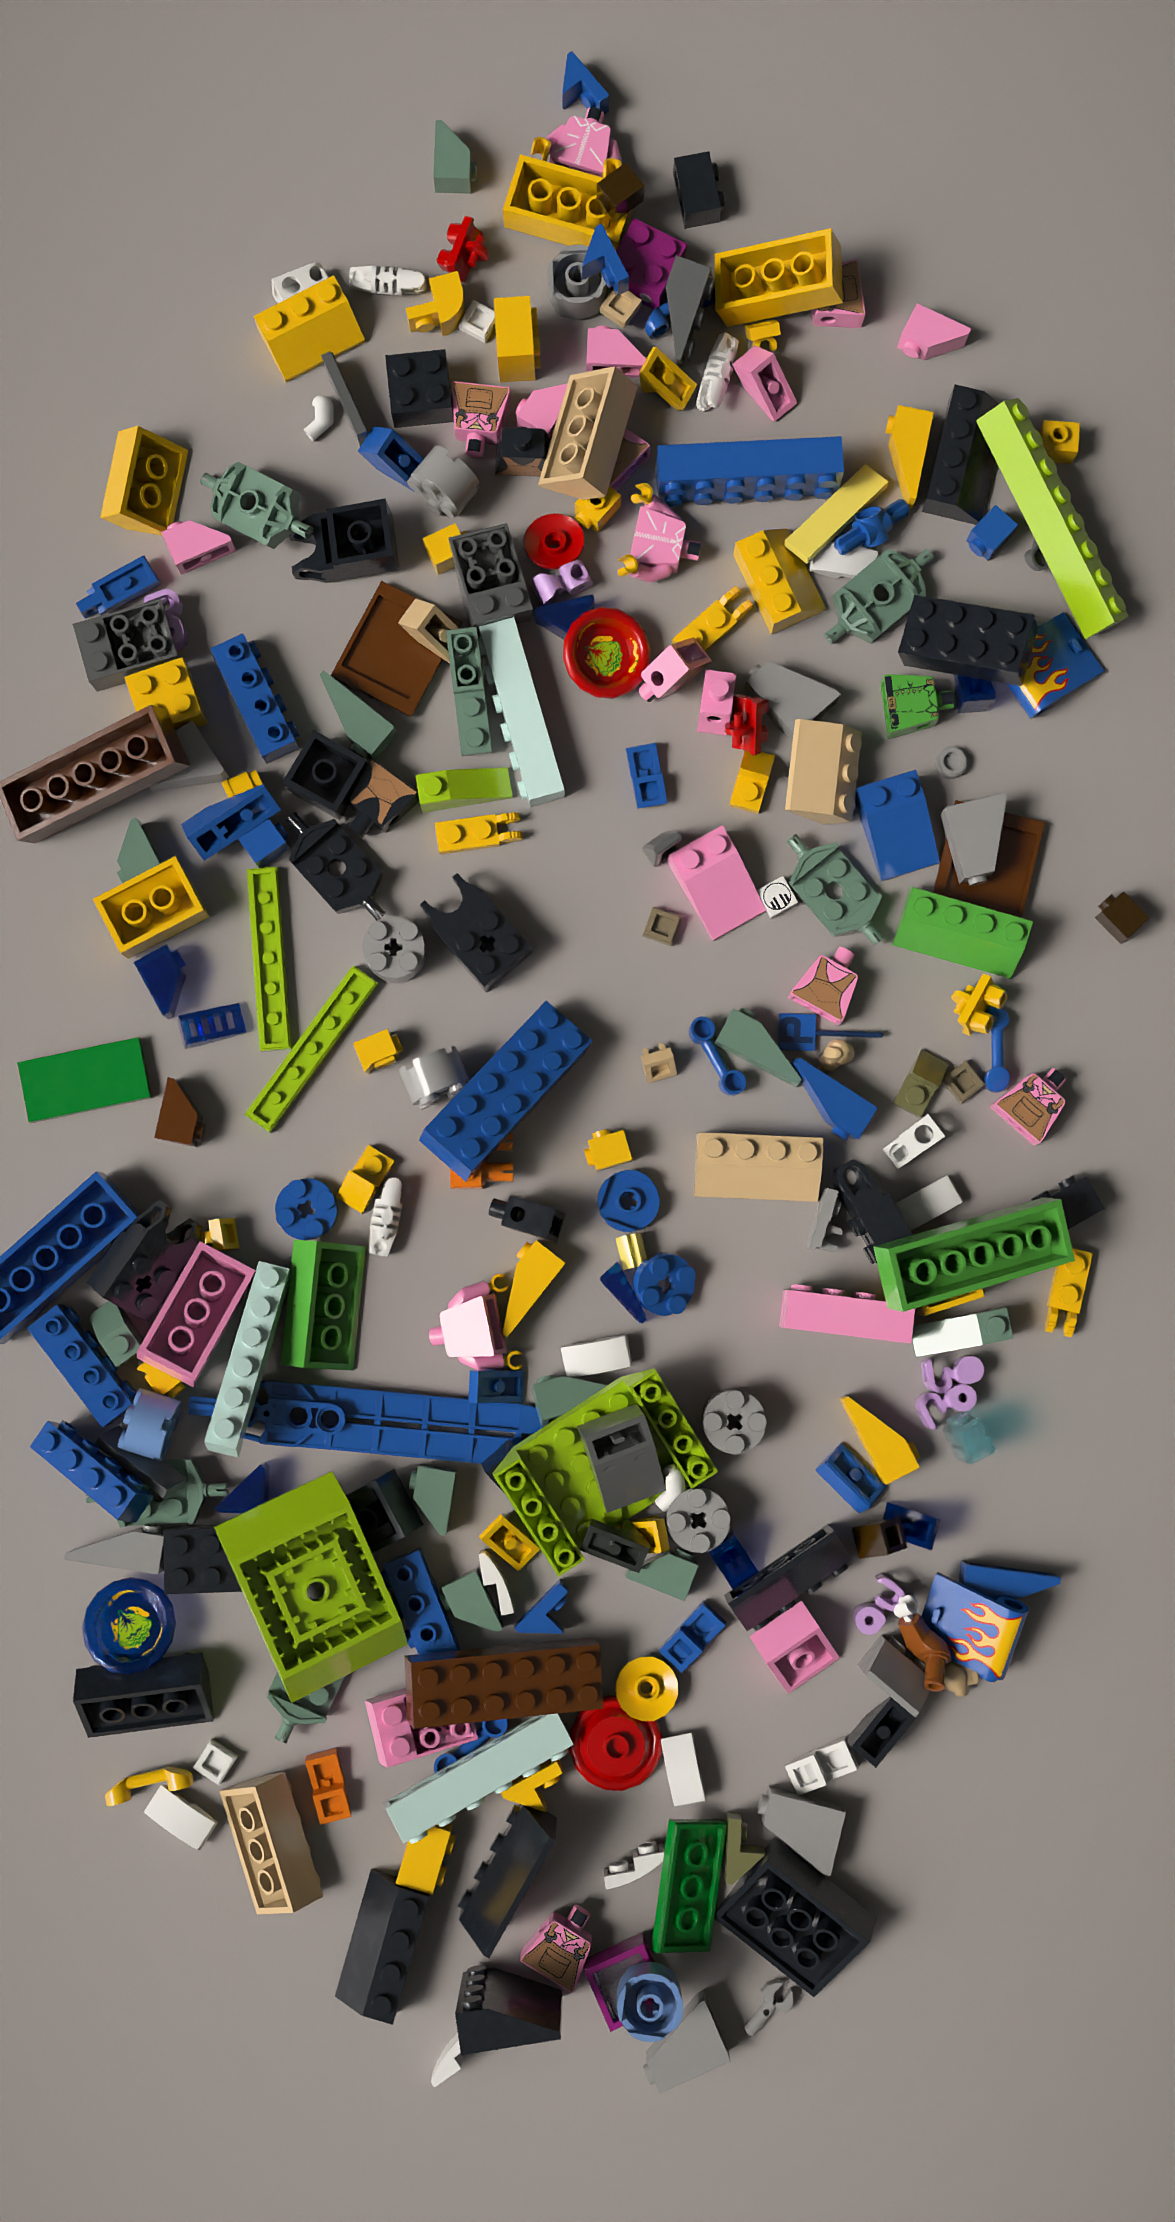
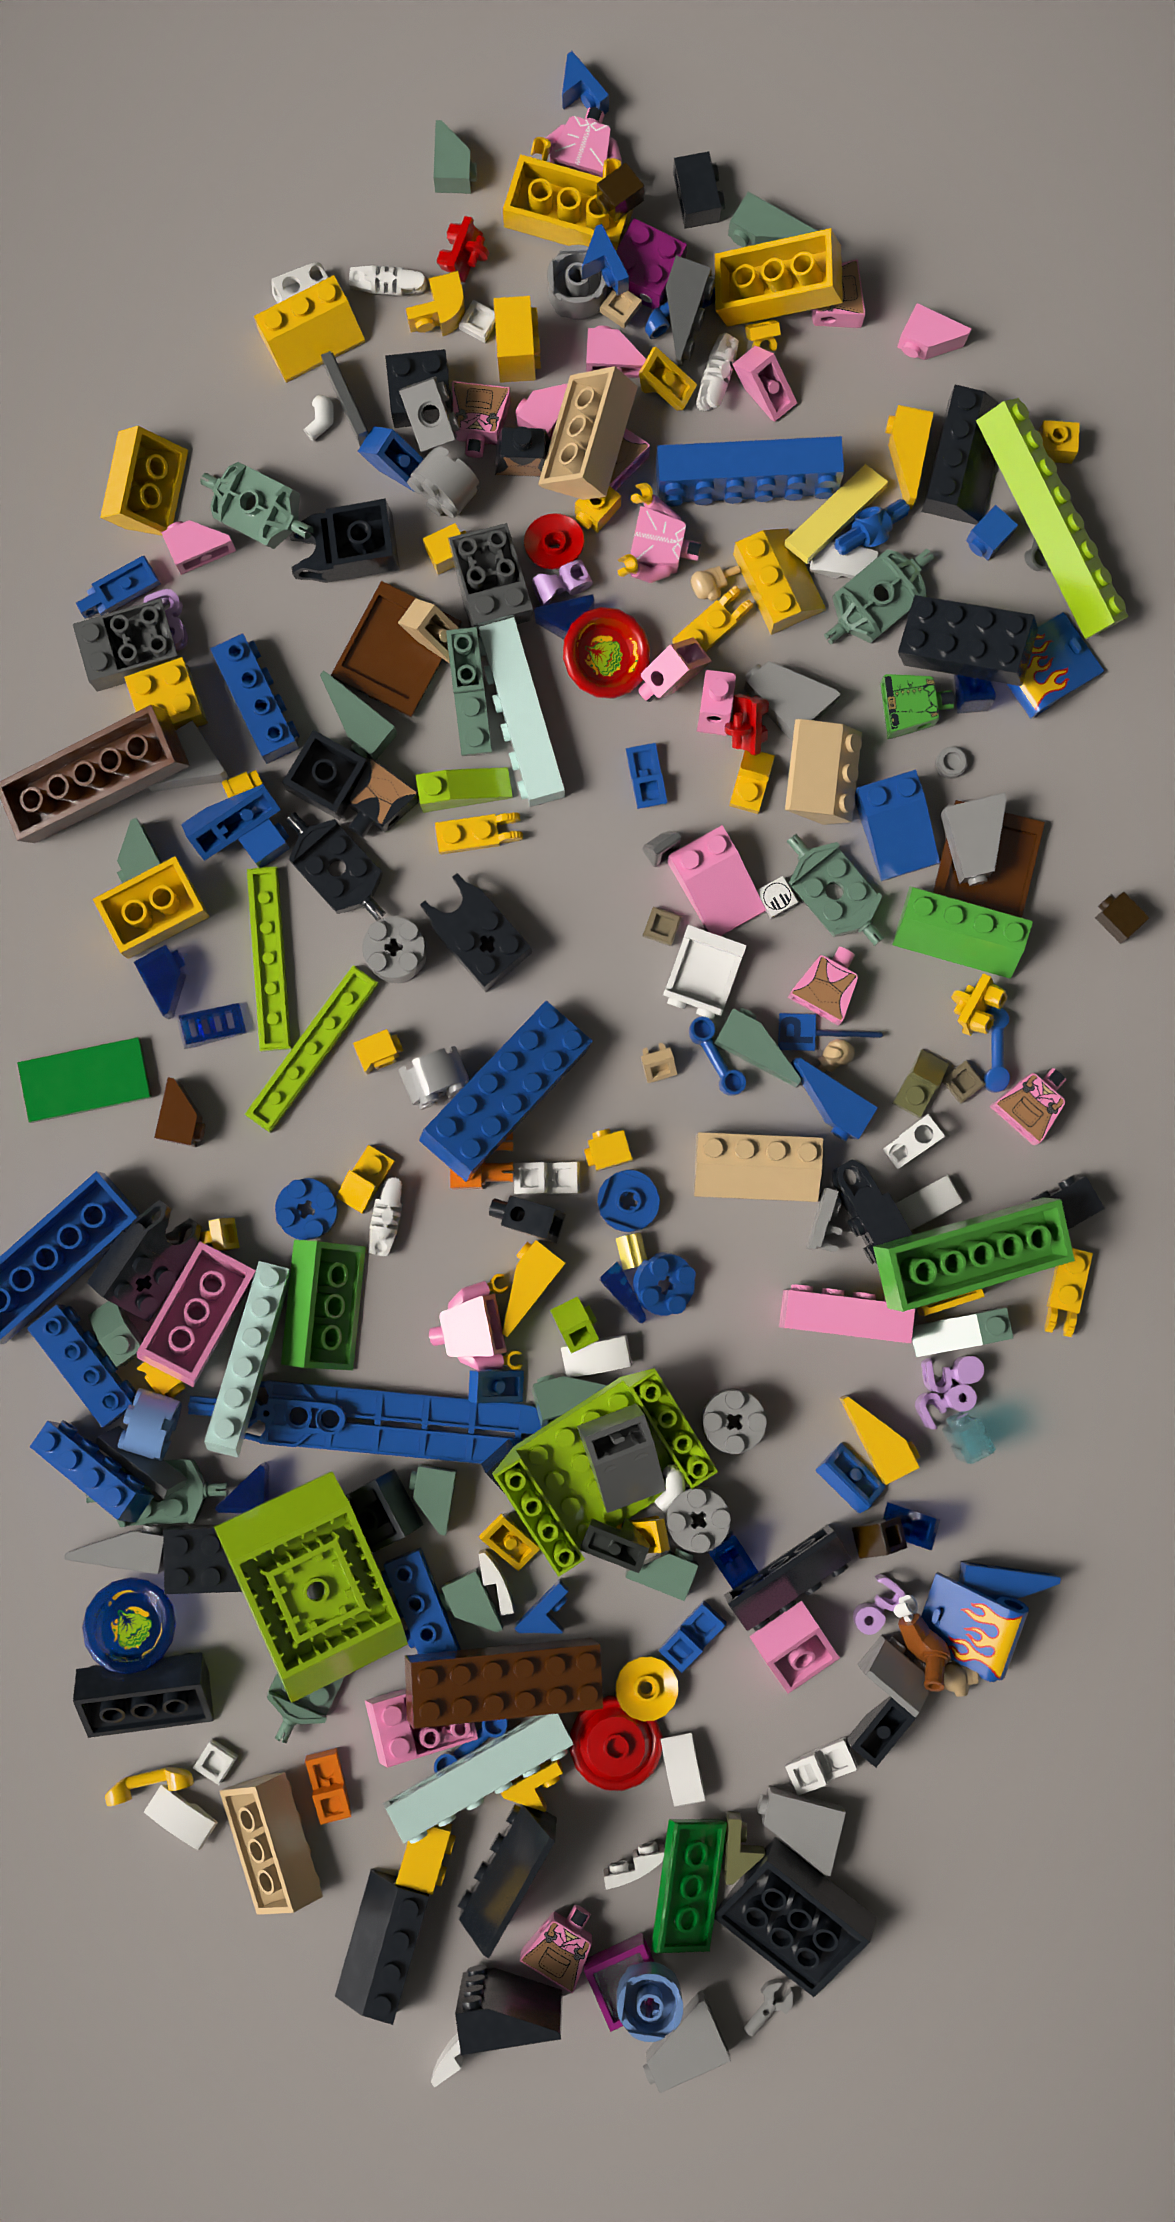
none -> light grey brick [399,376,460,452]
none -> white slope [514,1162,580,1194]
none -> lime brick [550,1296,599,1354]
none -> white panel [663,925,747,1020]
none -> tan piece [690,565,741,601]
none -> sand green slope [728,192,817,247]

